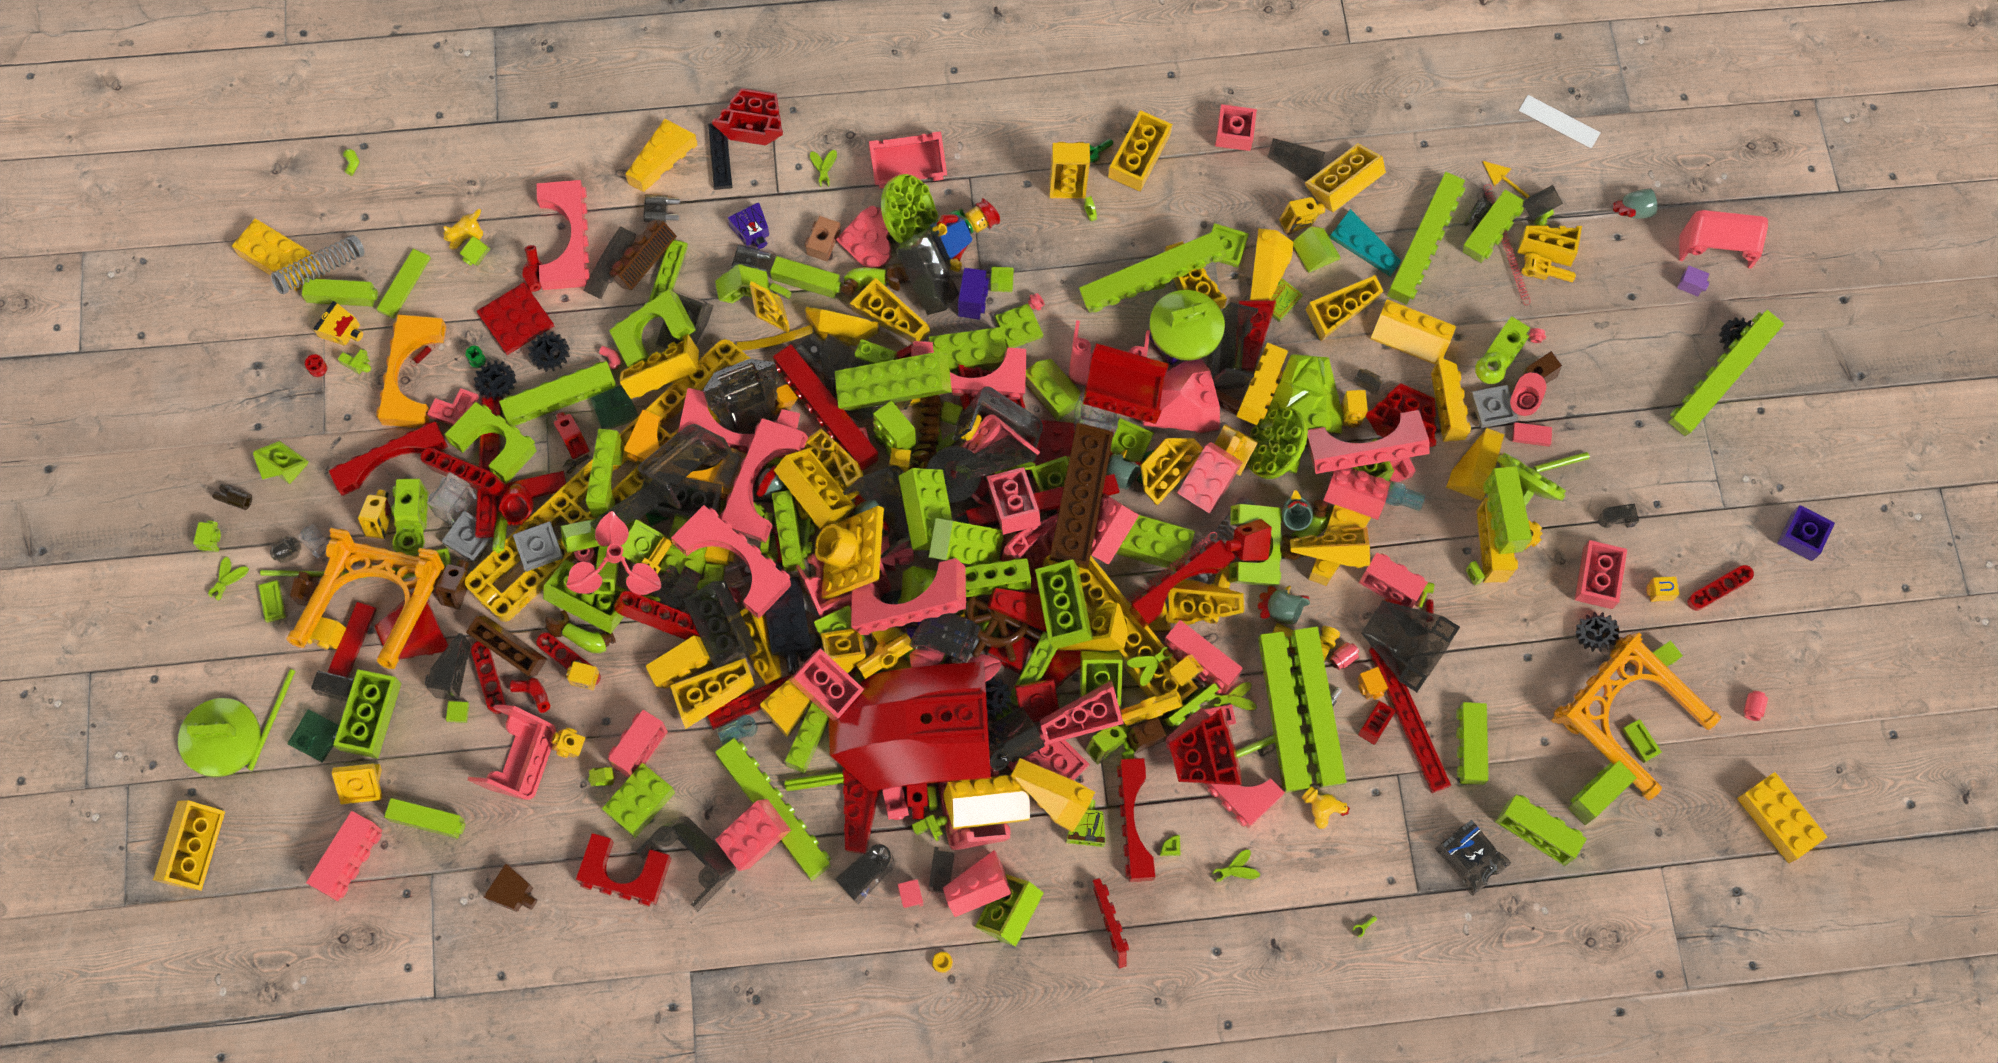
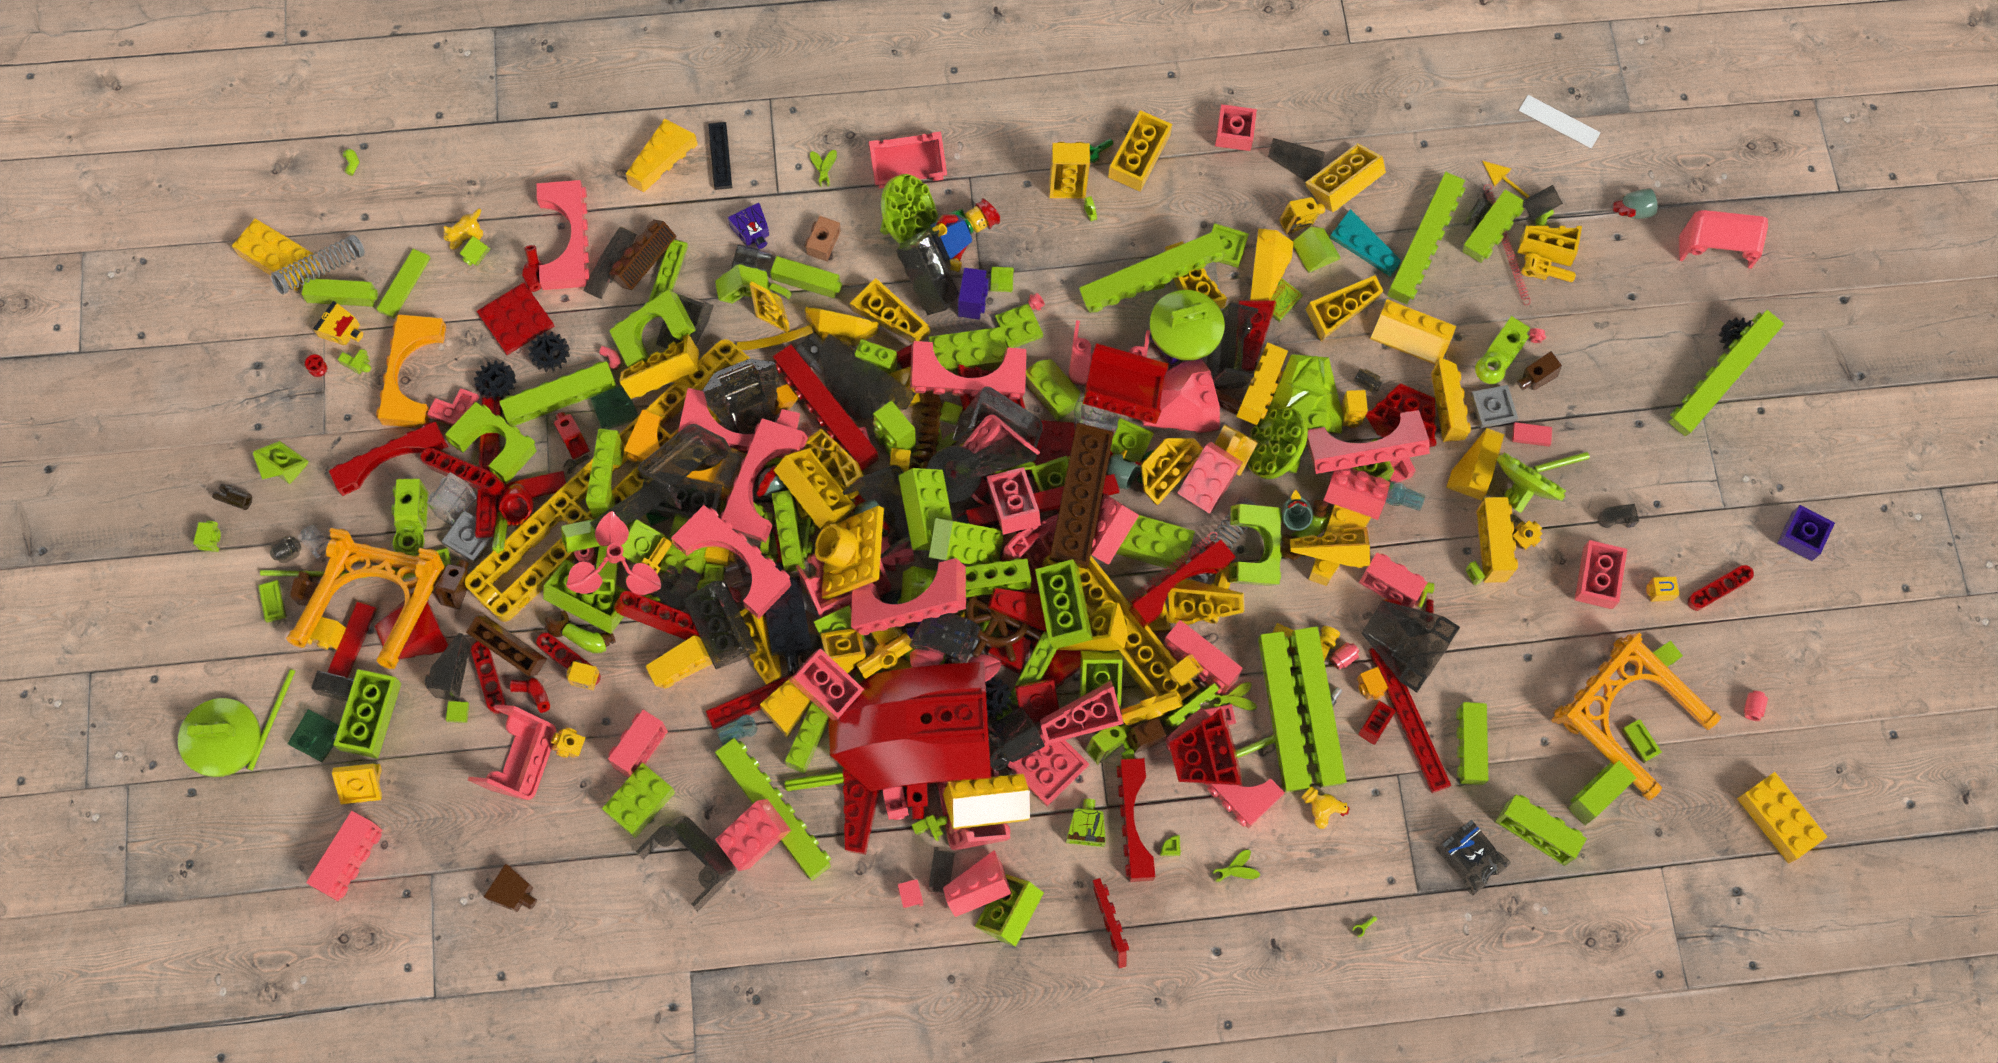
yellow slope [153,800,225,891] -> none
lime piece [208,557,249,601] -> none
yellow torso [358,490,392,539] -> none
lime brick [384,798,465,839] -> none
red piece [410,343,435,366] -> none
green bush [465,345,486,368] -> none
light grey plate [513,522,563,571] -> none
red arch [576,833,672,907] -> none
lime piece [588,767,614,786] -> none
clear smoke piece [643,195,680,223] -> none
yellow wedge [670,658,755,729] -> none
red wedge [712,88,783,146] -> none
lime brick [835,352,952,411] -> none
clear smoke piece [835,844,895,905] -> none
coral plate [836,206,892,269] -> none
piece [841,264,909,296] -> none
lime tile [927,786,938,811] -> none
yellow tile [932,952,953,973] -> none
yellow arm [960,414,982,441] -> none
yellow wedge [1011,758,1095,832] -> none
lime piece [1127,647,1172,686] -> none
red torso [1225,519,1272,561] -> none
sand green piece [1257,585,1310,625] -> none
lime brick [1483,466,1532,554] -> none
coral piece [1510,372,1547,416] -> none
black gear [1576,612,1620,652] -> none
medium lavender brick [1677,266,1710,297] -> none

